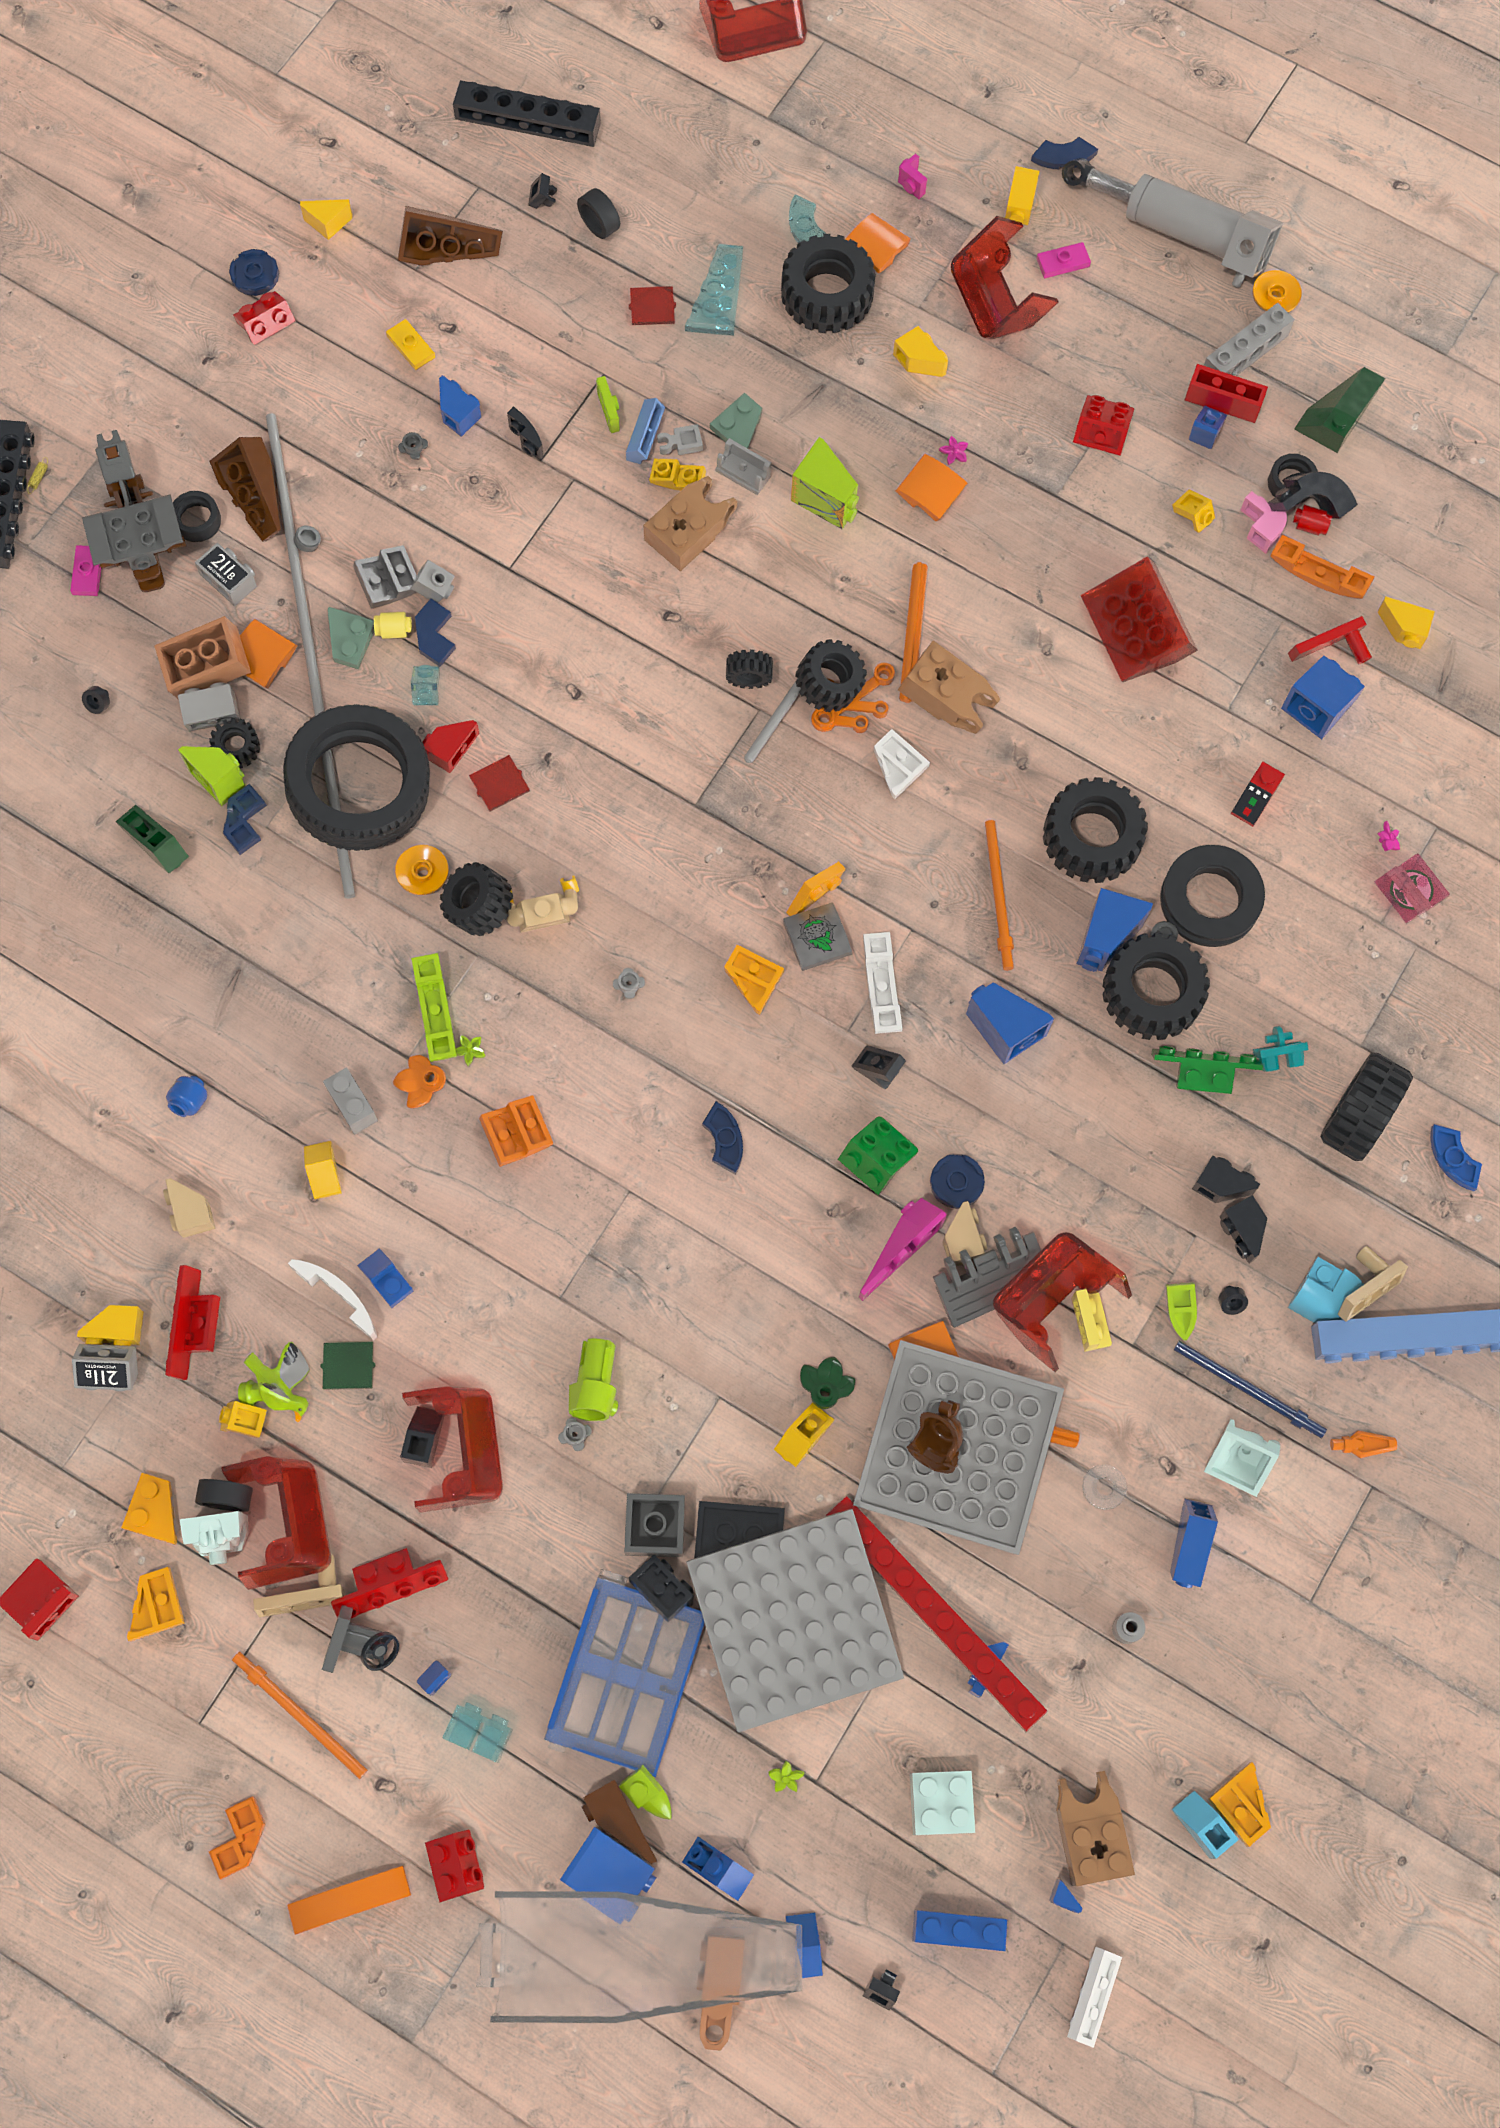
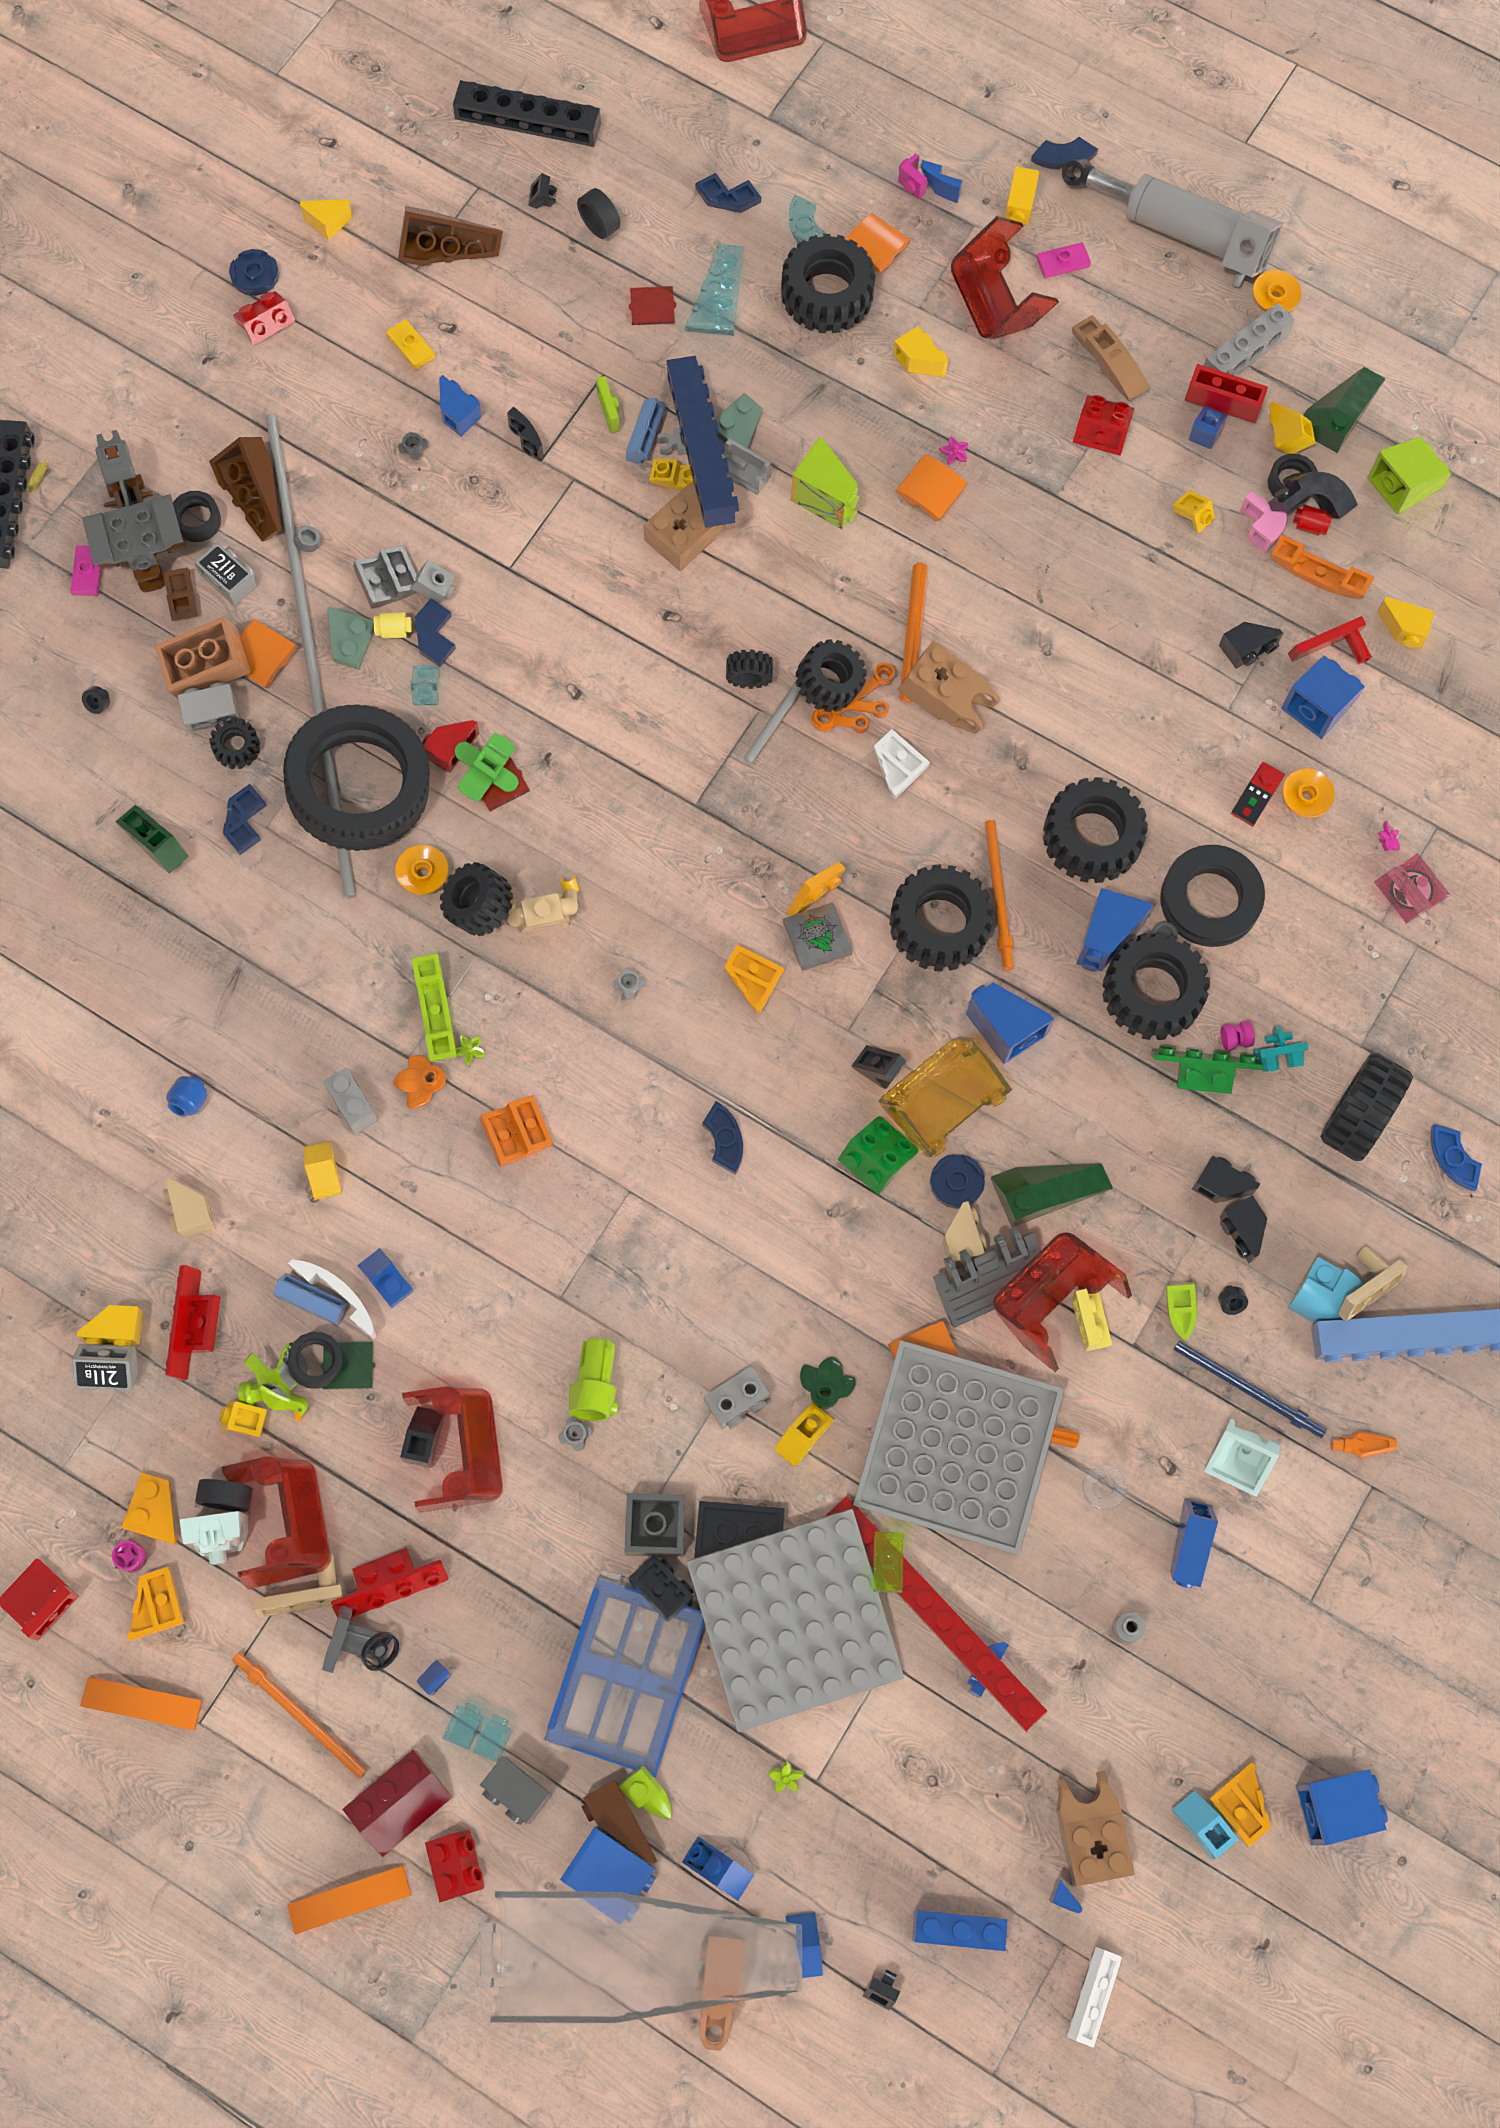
lime slope [178,746,245,807] -> none
orange tile [208,1796,265,1880] -> none
dark pink wedge [859,1198,947,1301] -> none
white slope [863,932,903,1034] -> none
reddish brown helmet [906,1400,963,1474] -> none
light aqua brick [910,1771,975,1835] -> none
clear red slope [1080,556,1198,682] -> none
none -> orange slope [80,1677,202,1730]
none -> dark pink wheel [112,1541,147,1573]
none -> reddish brown slope [162,567,198,621]
none -> medium blue piece [274,1273,347,1326]
none -> black tyre [288,1332,342,1389]
none -> dark red slope [342,1749,453,1857]
none -> bright green piece [455,733,518,802]
none -> dark grey brick [480,1756,552,1825]
none -> dark blue brick [666,355,739,528]
none -> dark blue tile [695,173,762,213]
none -> light grey brick [704,1366,770,1429]
none -> clear neon green plate [873,1532,904,1593]
none -> clear yellow windscreen [878,1036,1012,1158]
none -> black tyre [889,864,994,972]
none -> blue slope [920,160,963,203]
none -> dark green wedge [990,1163,1113,1228]
none -> medium nougat slope [1072,315,1149,401]
none -> black slope [1219,622,1283,669]
none -> dark pink wheel [1220,1020,1255,1051]
none -> yellow slope [1269,402,1316,454]
none -> light orange dish [1282,768,1335,818]
none -> blue slope [1295,1769,1388,1846]
none -> lime slope [1367,436,1451,515]

